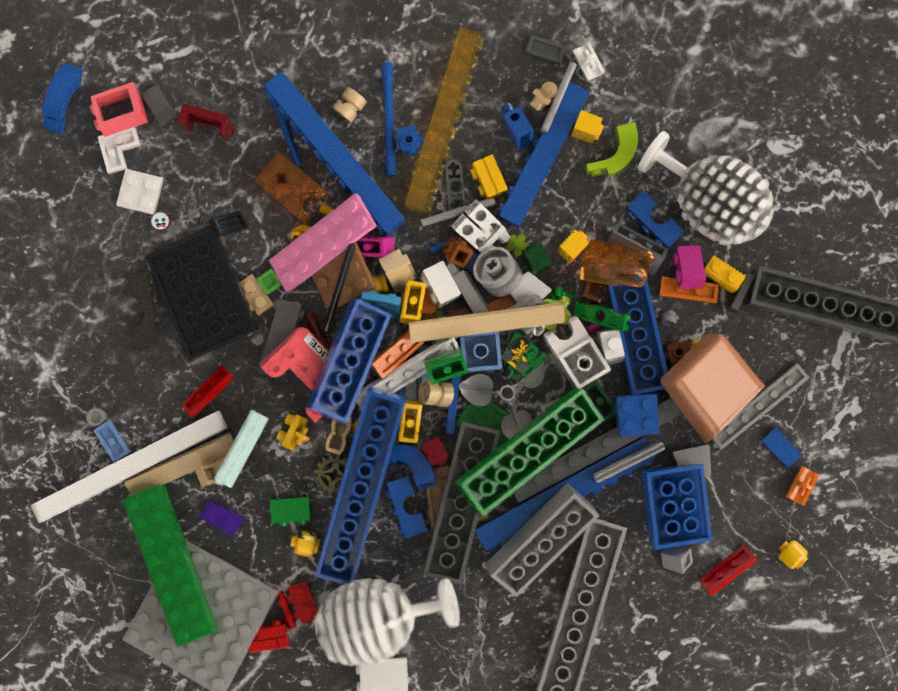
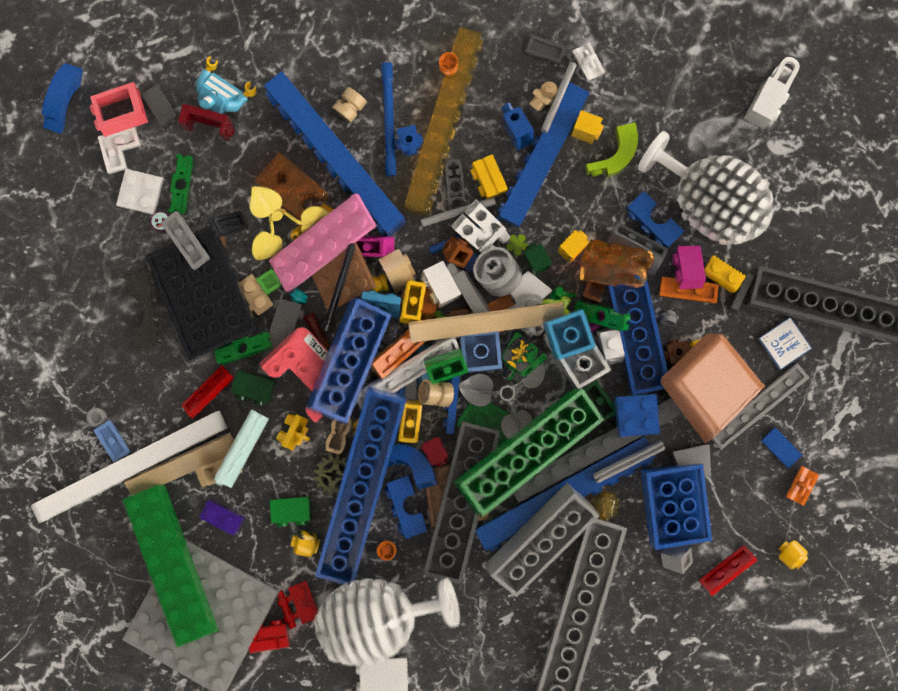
blue bar [273,105,303,168] -> none
none -> light grey plate [161,211,210,270]
none -> green piece [168,154,194,215]
none -> medium azure torso [196,56,256,114]
none -> green piece [215,331,273,365]
none -> dark green brick [231,370,277,406]
none -> light yellow plant [249,186,330,260]
none -> teal plate [290,288,308,305]
none -> orange wheel [377,540,397,561]
none -> orange wheel [439,52,458,76]
none -> dark azure brick [542,310,596,360]
none -> clear yellow head [594,491,620,521]
none -> white brick [744,57,800,129]
none -> white tile [758,317,812,370]

